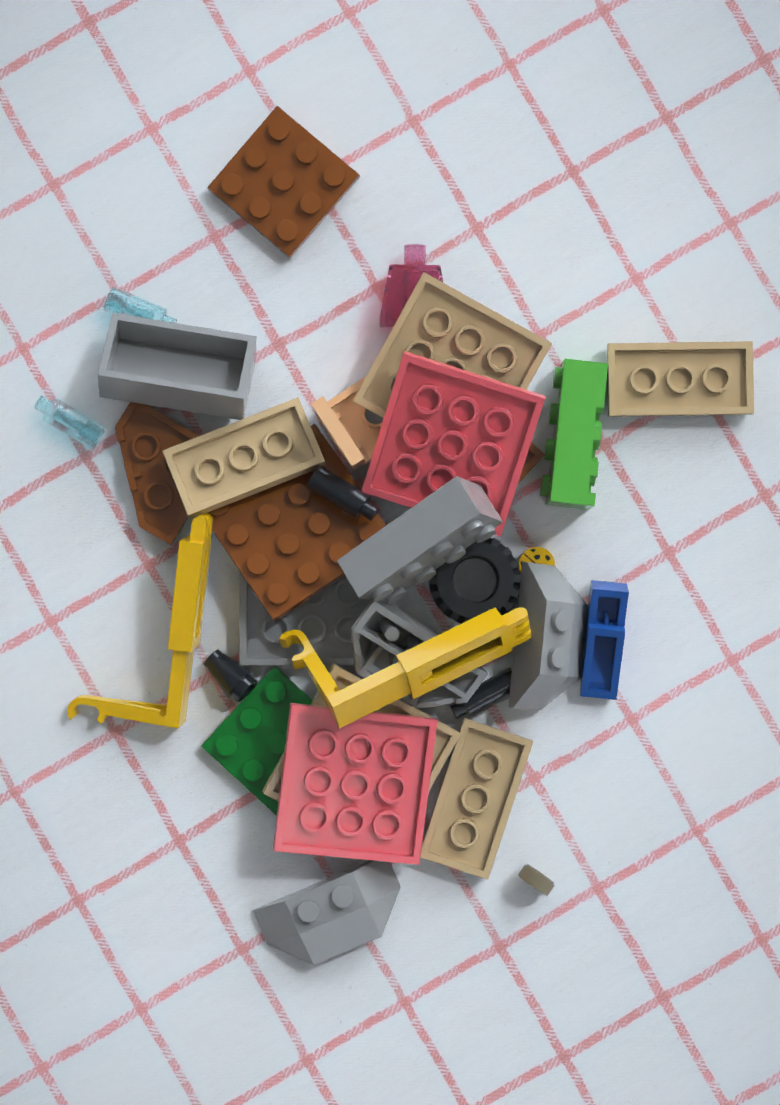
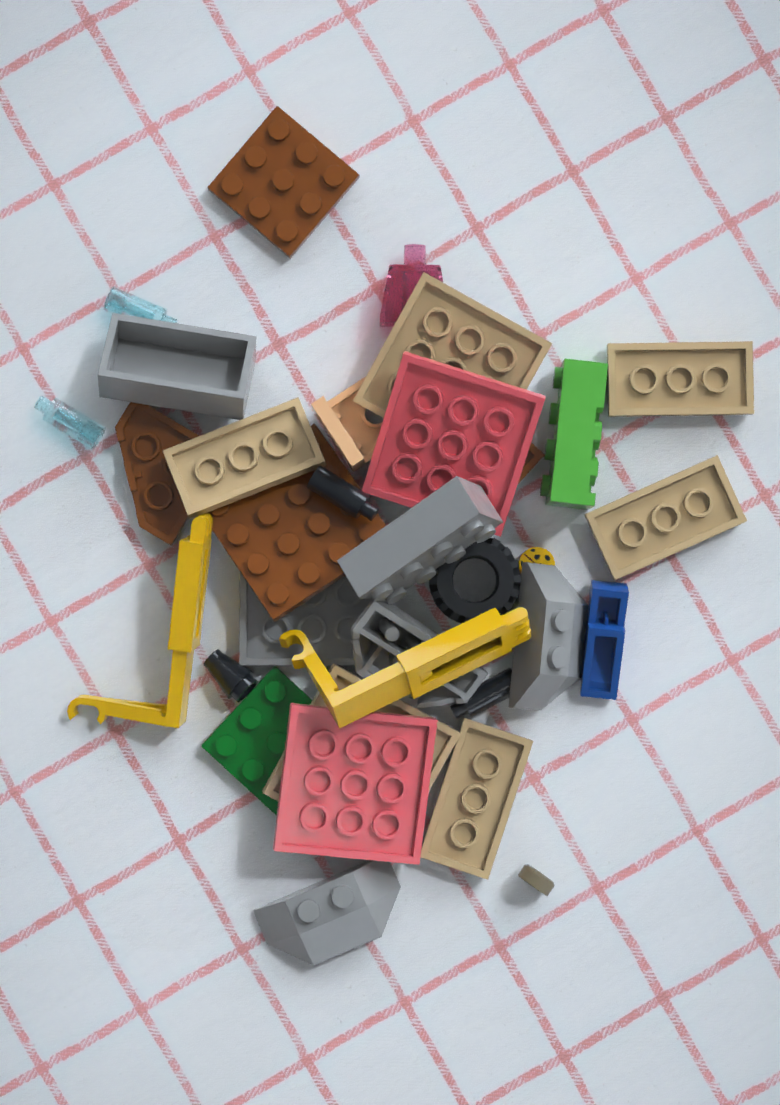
none -> tan plate [584,455,747,580]

